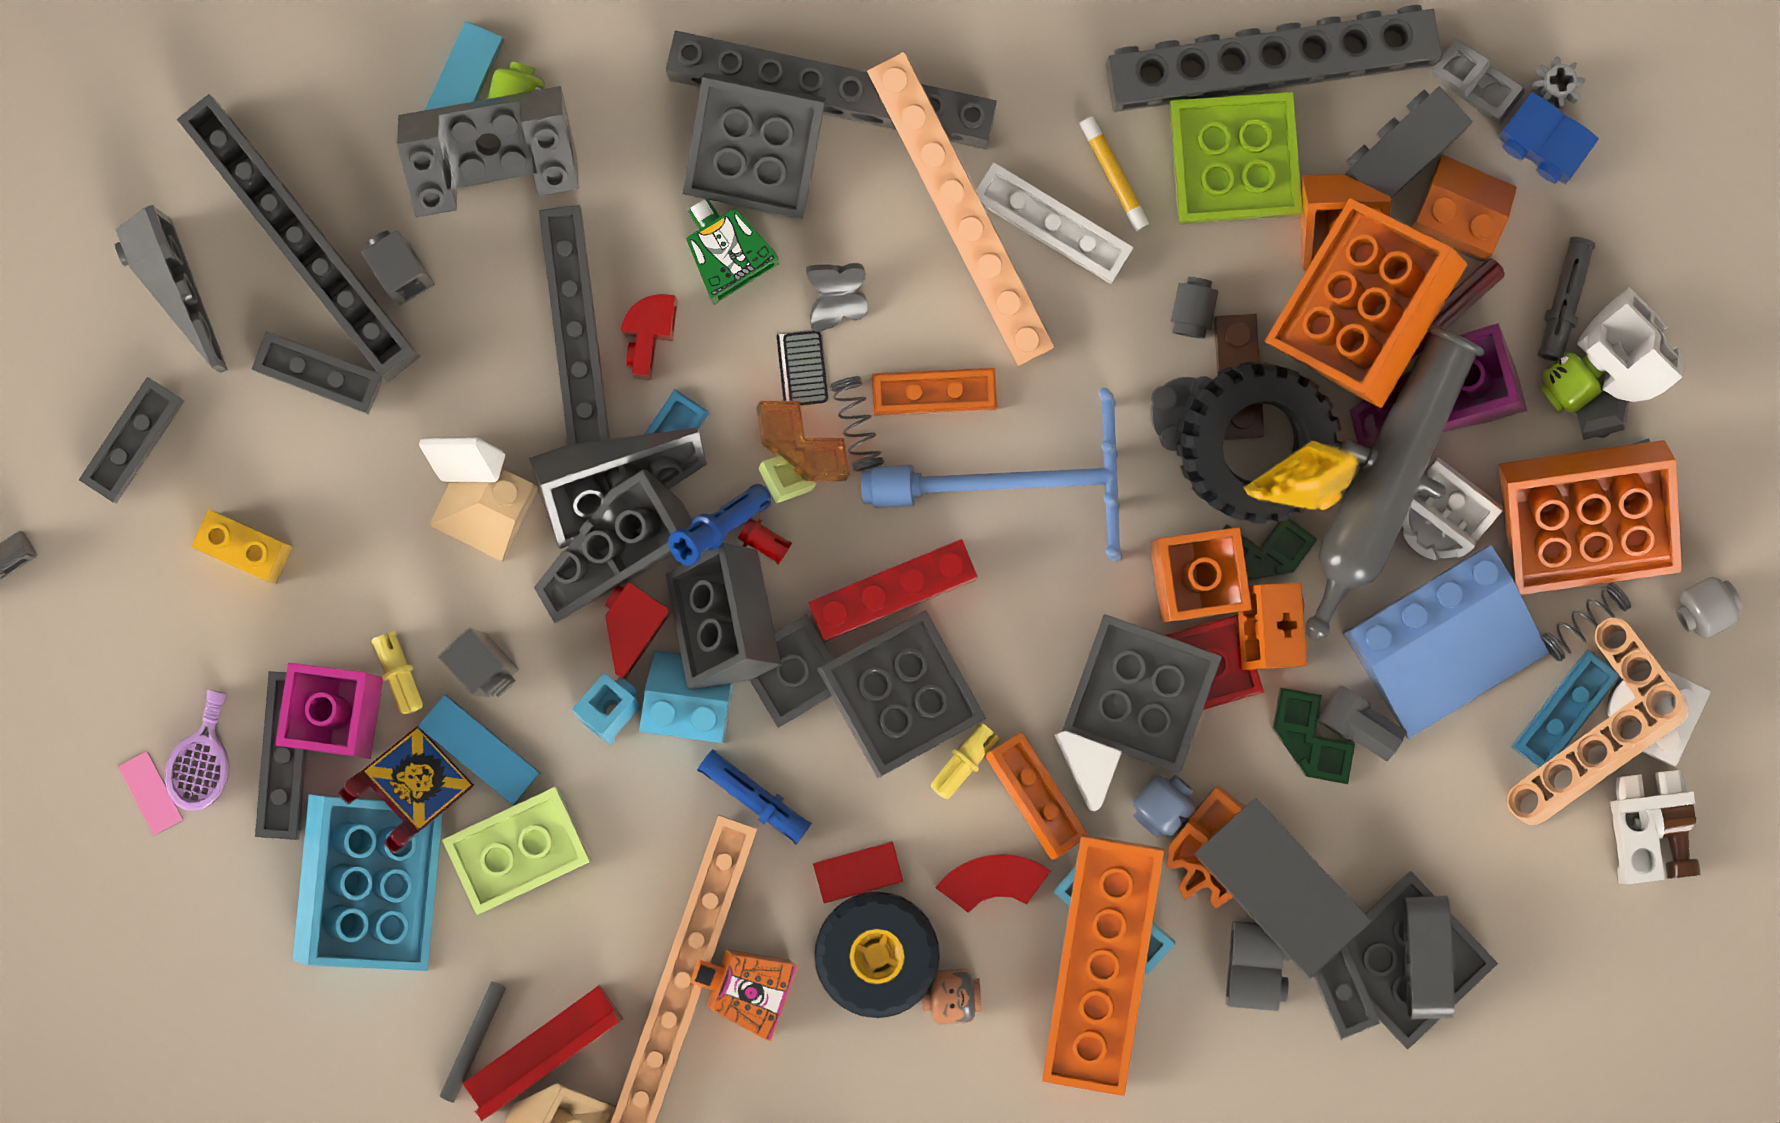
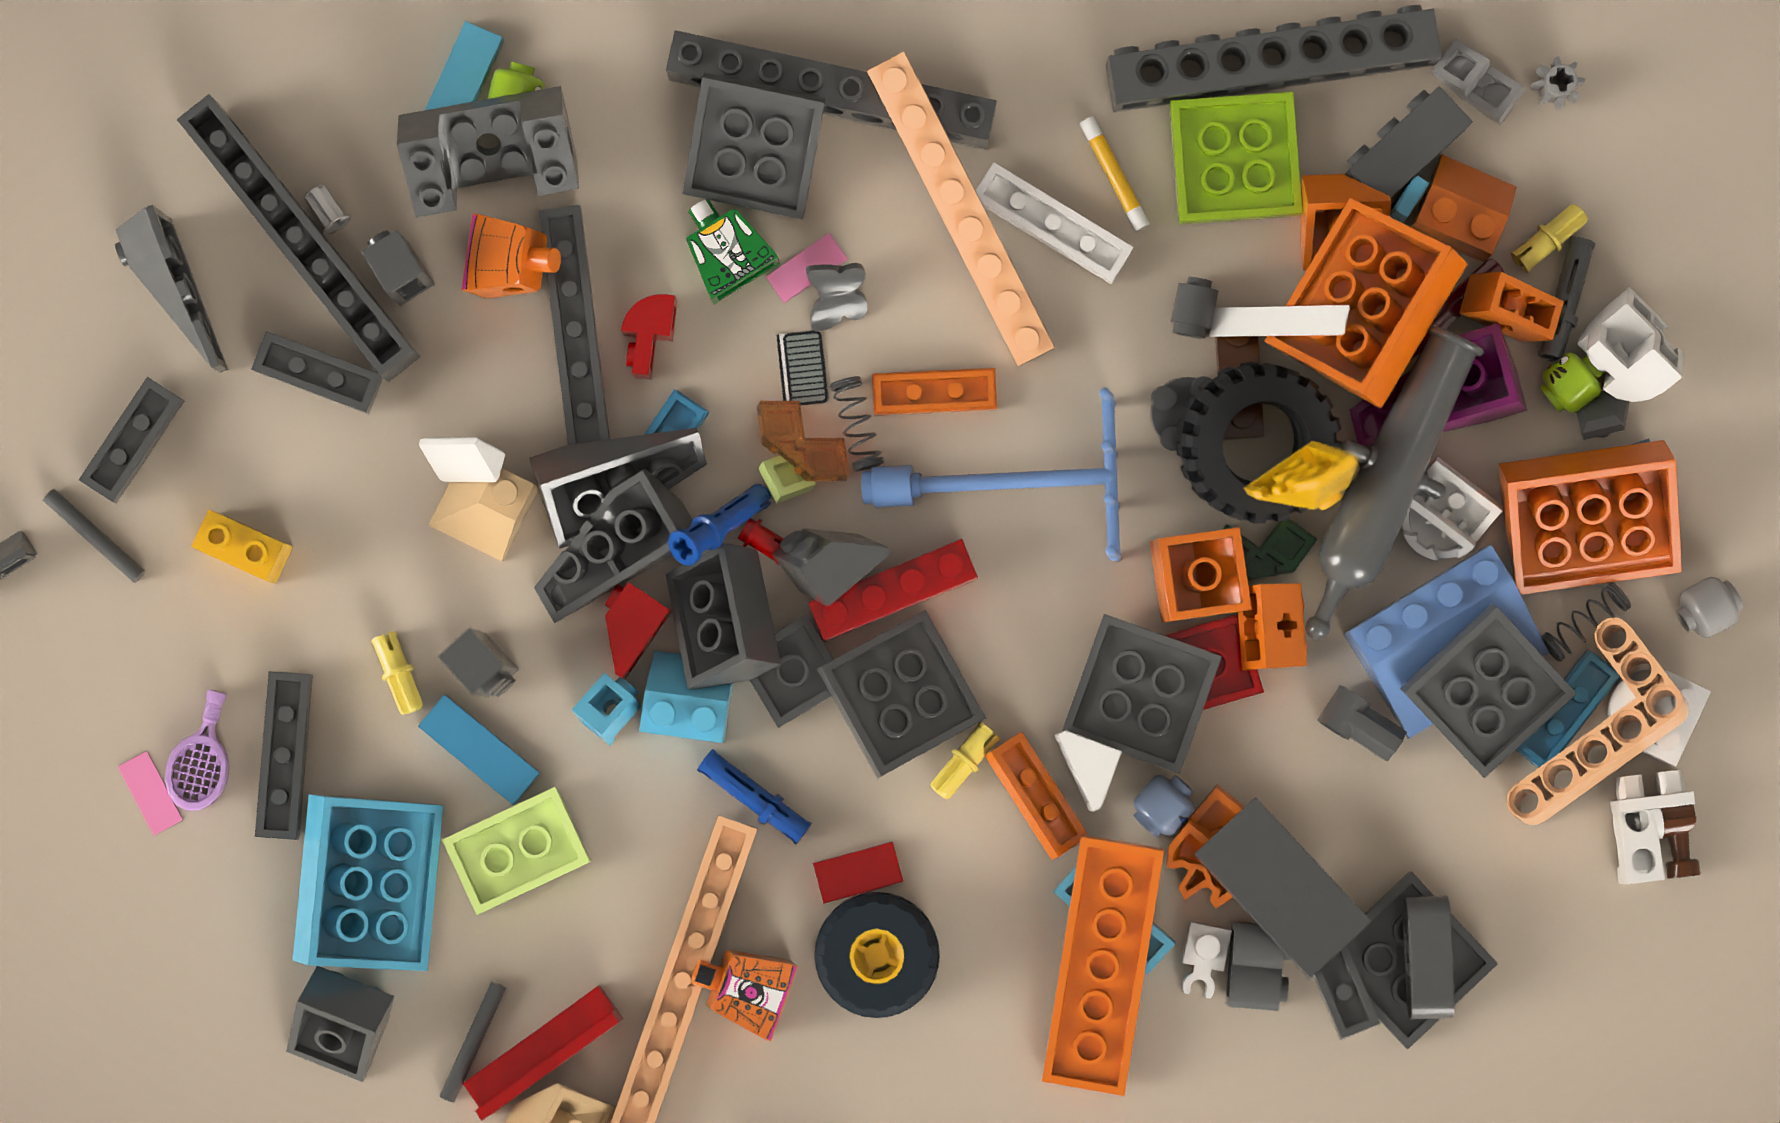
dark pink slope [275,663,383,759] -> none
flag [338,726,474,853] -> none
nougat head [922,969,982,1025] -> none
red tile [935,854,1051,913] -> none
dark green tile [1272,688,1355,784] -> none
blue brick [1498,92,1599,184] -> none
none -> dark grey bar [43,489,145,583]
none -> dark grey slope [286,966,394,1082]
none -> white piece [304,185,351,235]
none -> orange torso [461,213,561,298]
none -> bright pink sticker [766,233,848,303]
none -> dark grey slope [772,528,891,606]
none -> white plate [1181,922,1232,999]
none -> white sticker [1209,305,1350,337]
none -> medium azure tile [1390,176,1430,223]
none -> dark grey plate [1400,603,1577,778]
none -> orange brick [1459,272,1564,342]
none -> light yellow axle [1511,204,1588,273]

